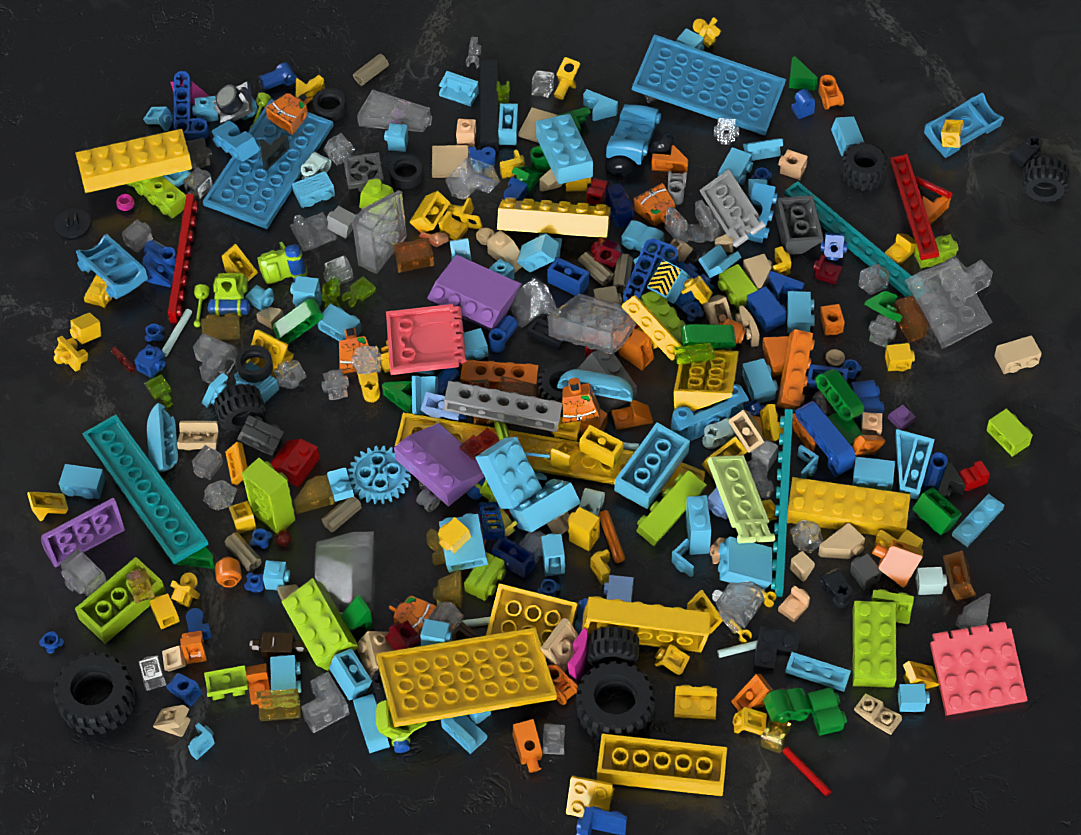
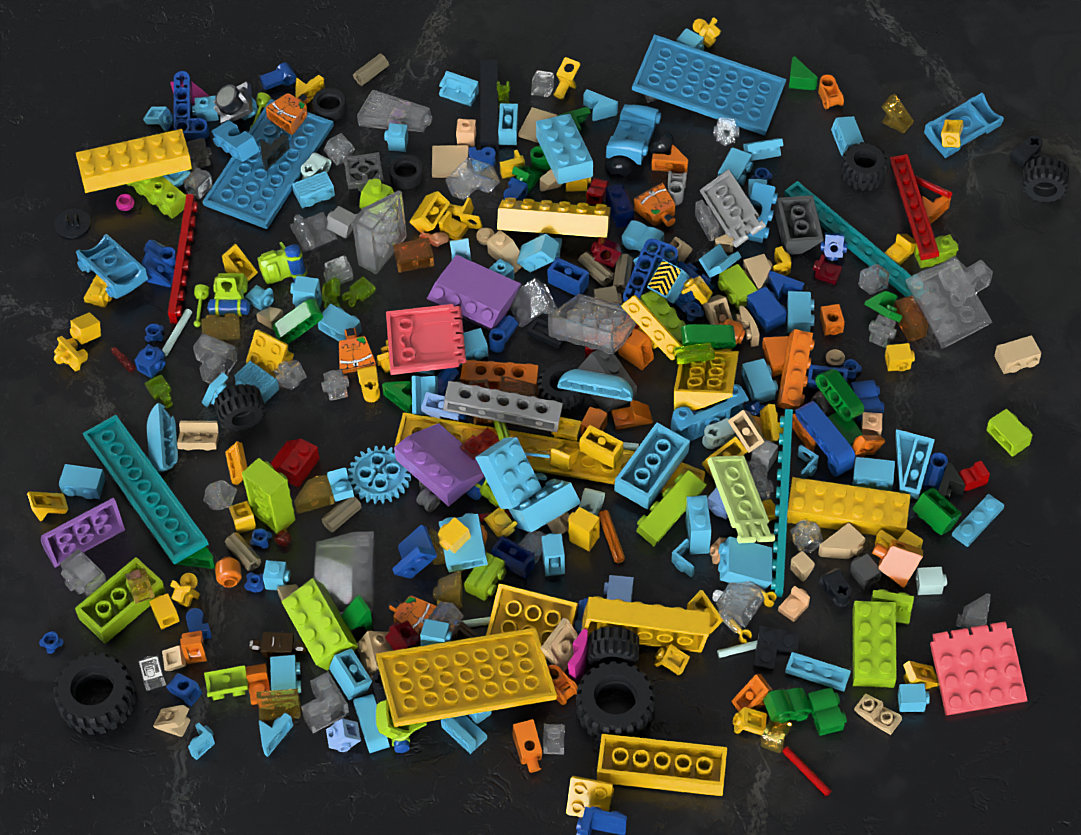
clear brick [122,220,153,253] -> none
clear brick [192,445,223,480] -> none
black tyre [236,345,273,383] -> none
dark grey brick [237,415,284,456] -> none
clear brick [351,346,381,375] -> none
clear plate [466,37,481,68] -> none
clear blue slope [478,502,505,540] -> none
blue plate [537,579,561,597] -> none
orange torso [563,378,600,424] -> none
yellow bracket [590,549,611,585] -> none
clear bracket [665,207,711,243] -> none
yellow bracket [674,685,717,720] -> none
light nougat brick [778,149,808,180] -> none
blue leg [791,89,815,120] -> none
medium lavender plate [888,405,916,431] -> none
clear orange brick [943,551,976,601] -> none
none -> medium azure slope [259,713,293,756]
none -> light blue brick [326,719,361,752]
none -> blue bracket [392,525,437,579]
none -> clear yellow slope [881,94,914,133]

